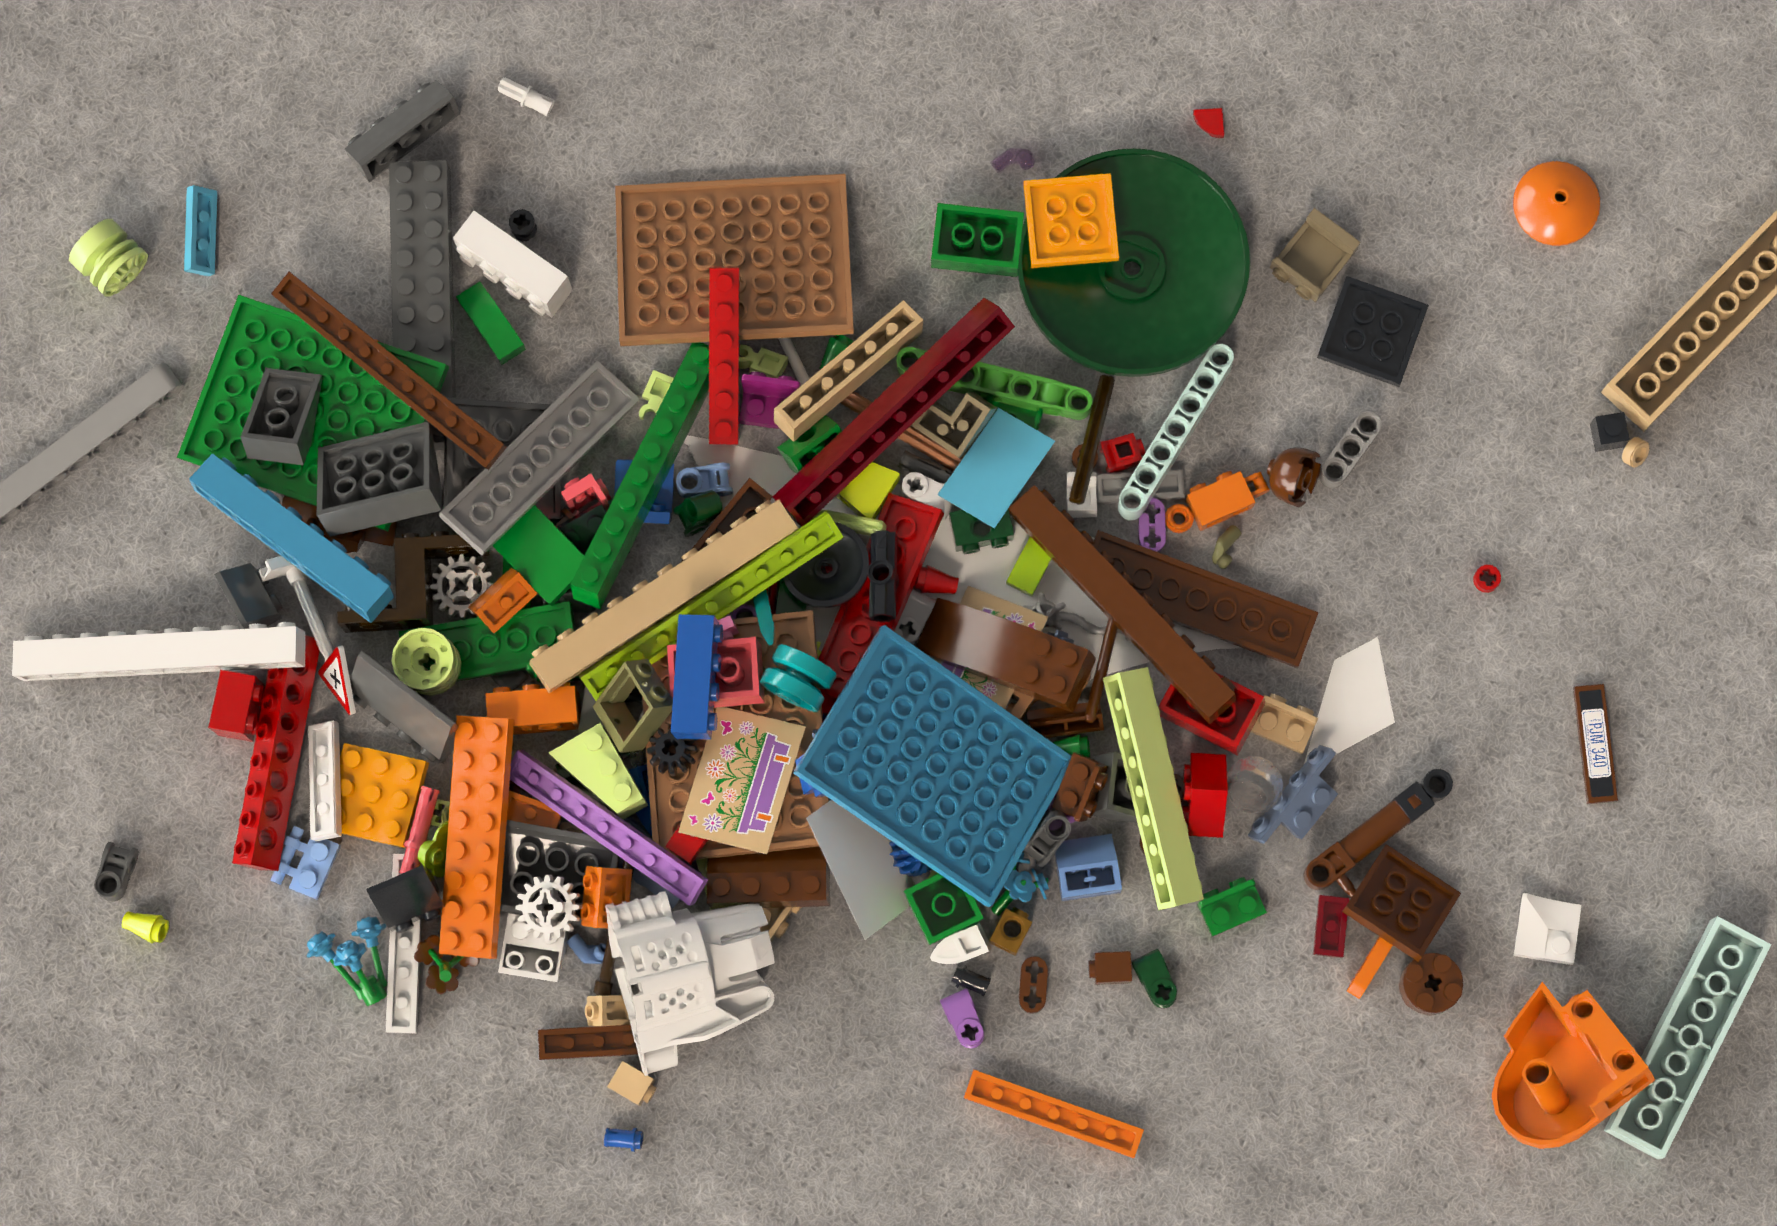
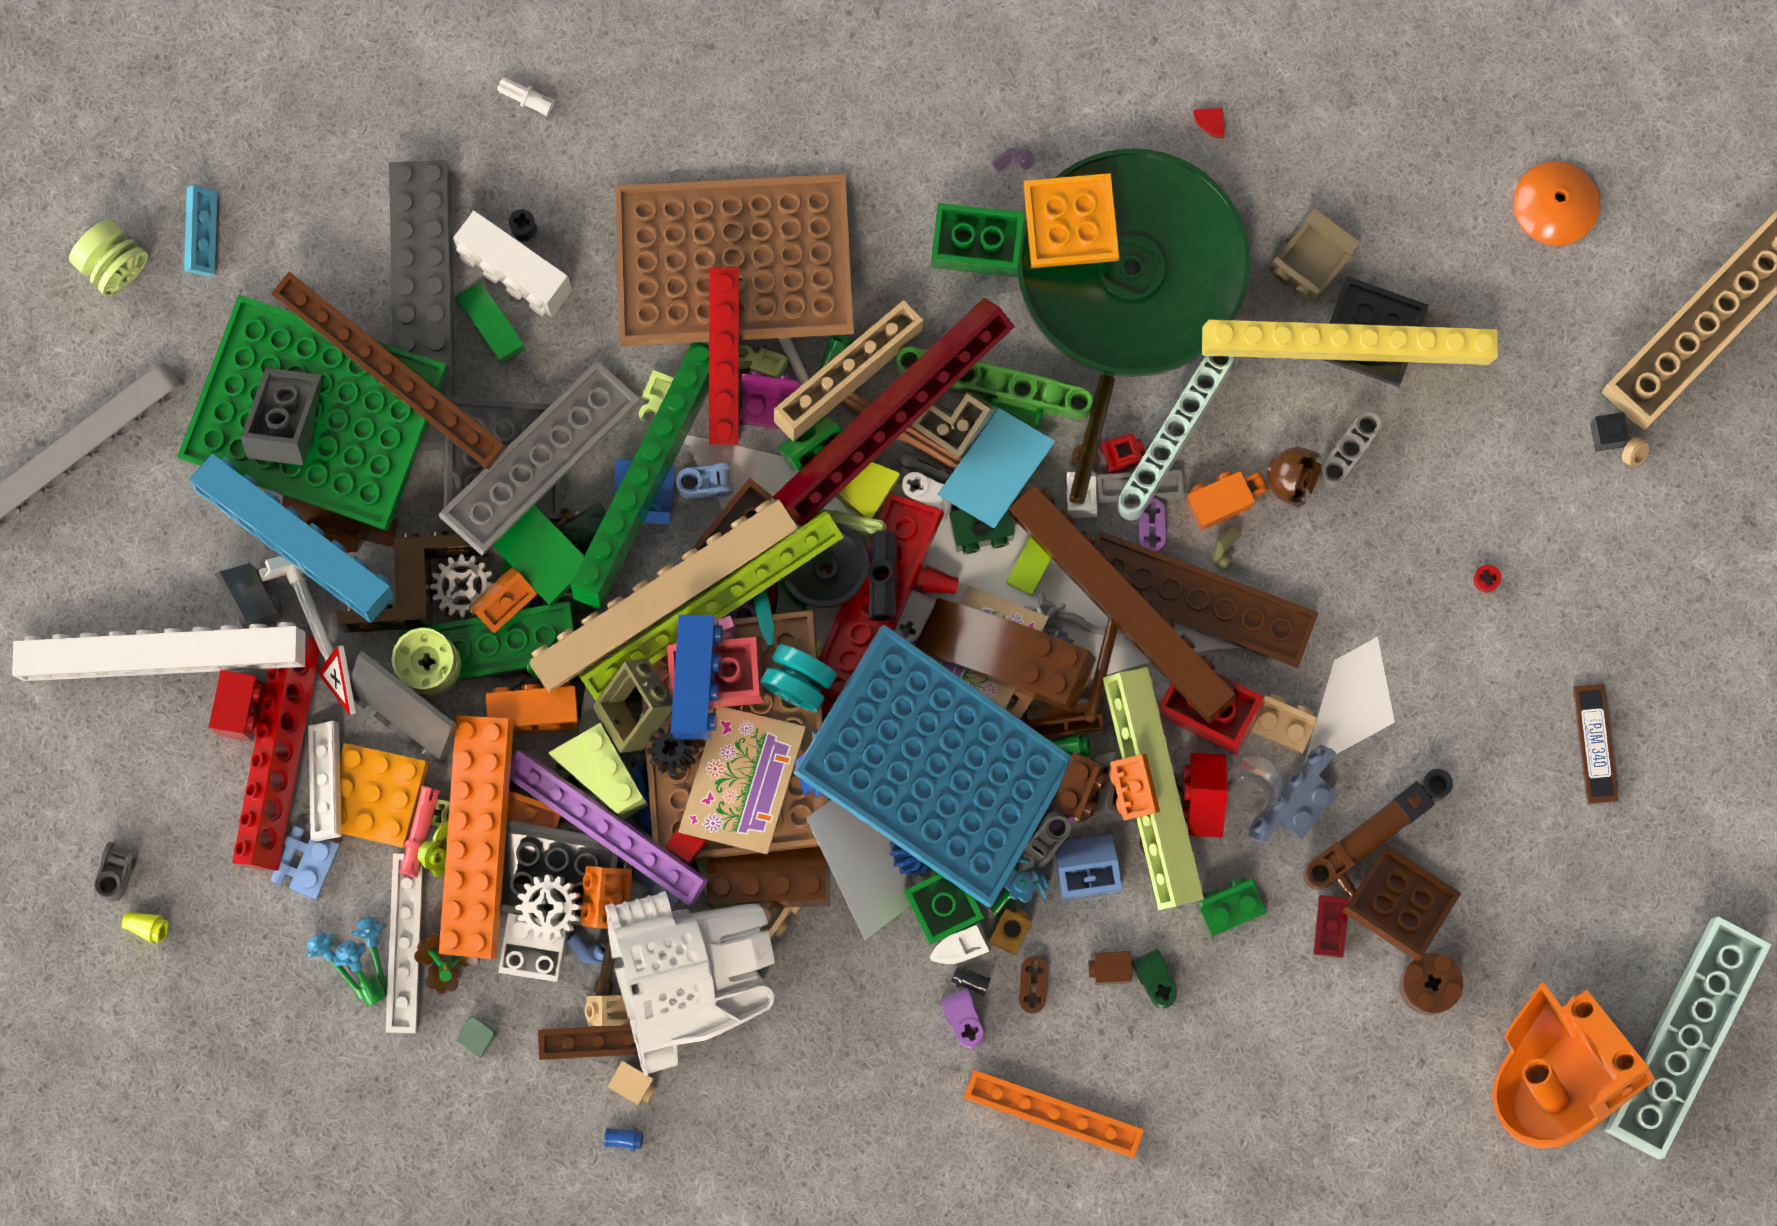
dark grey slope [317,422,442,537] -> none
dark grey slope [345,80,460,182] -> none
black slope [366,865,445,933] -> none
coral bracket [561,473,612,513] -> none
dark green piece [673,490,722,537] -> none
orange plate [1165,504,1194,533] -> none
orange beam [1346,936,1393,999] -> none
white plate [1513,893,1581,965] -> none
none -> slope [456,1015,498,1058]
none -> orange bracket [1109,753,1160,821]
none -> light yellow brick [1202,320,1498,365]

